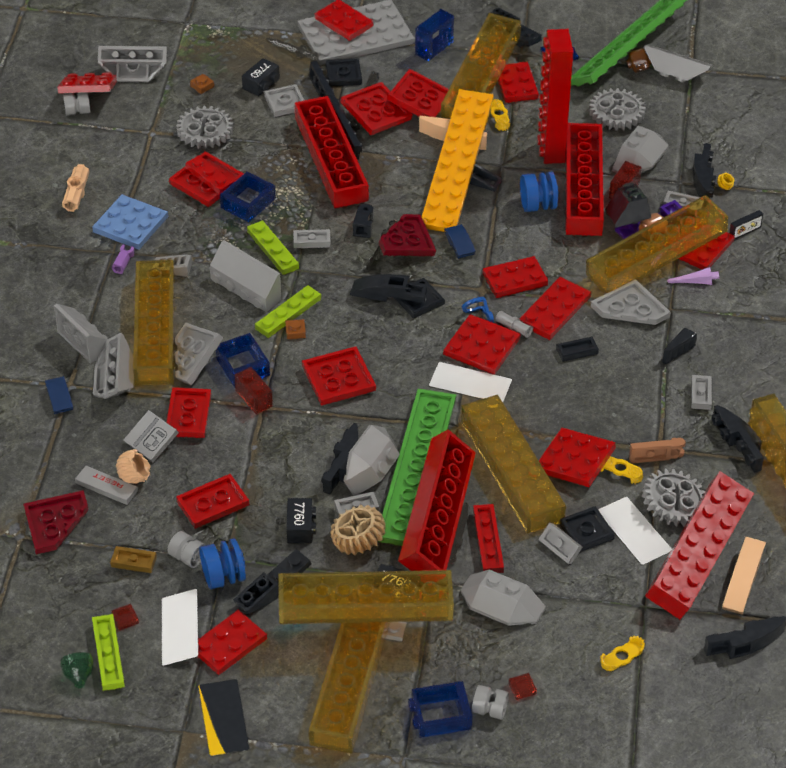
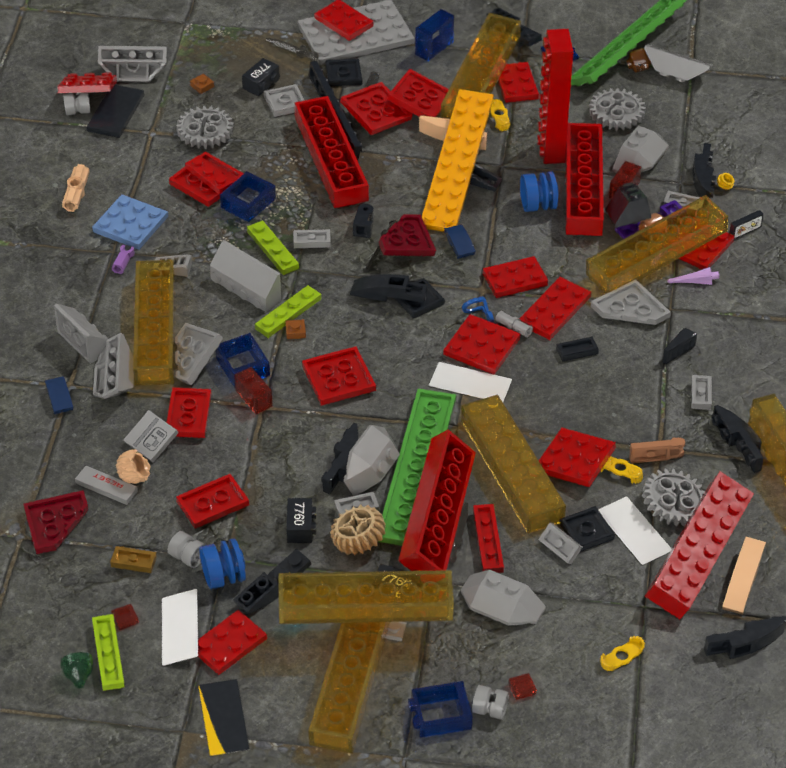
none -> black tile [87,85,145,138]

